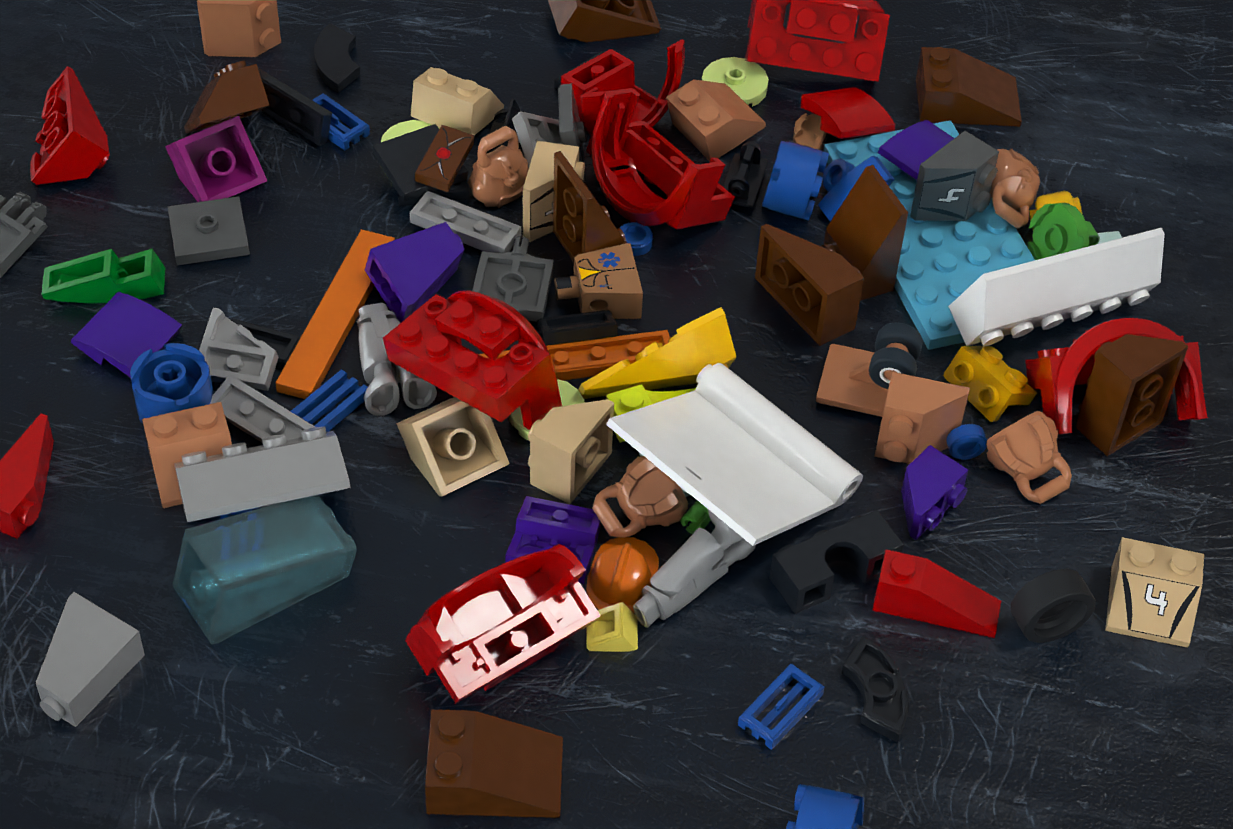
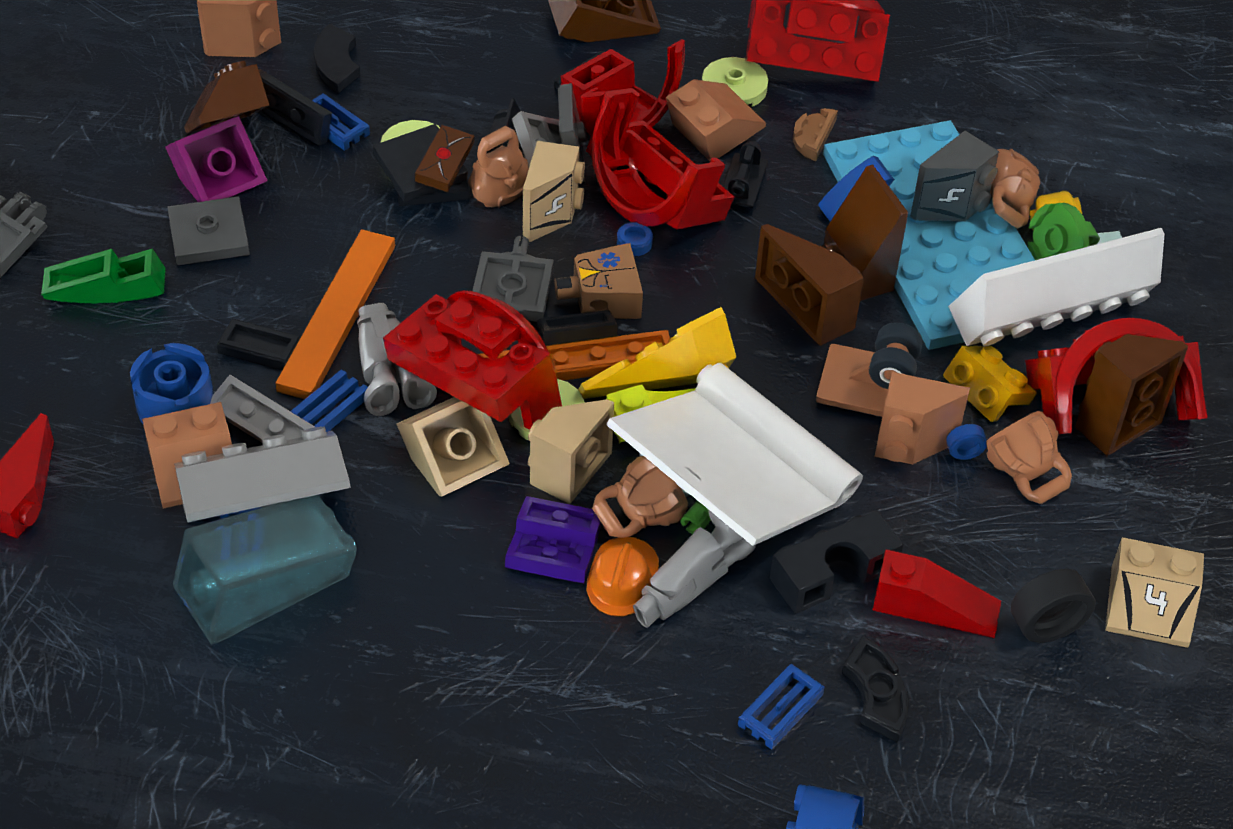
red wedge [30,66,110,185] -> none
light grey slope [36,592,145,727] -> none
dark purple slope [71,292,182,378] -> none
light grey wing [199,307,279,391] -> none
dark purple slope [365,222,464,323] -> none
red piece [405,544,601,704] -> none
light grey plate [410,191,521,253] -> none
tan slope [411,67,504,135] -> none
reddish brown slope [425,709,563,818] -> none
reddish brown slope [553,151,627,262] -> none
light yellow slope [586,602,638,652] -> none
blue brick [762,140,829,221] -> none
red slope [801,87,895,139] -> none
blue tile [823,159,855,192] -> none
dark purple slope [877,120,954,180] -> none
dark purple slope [901,445,968,540] -> none
reddish brown slope [916,47,1022,127] -> none

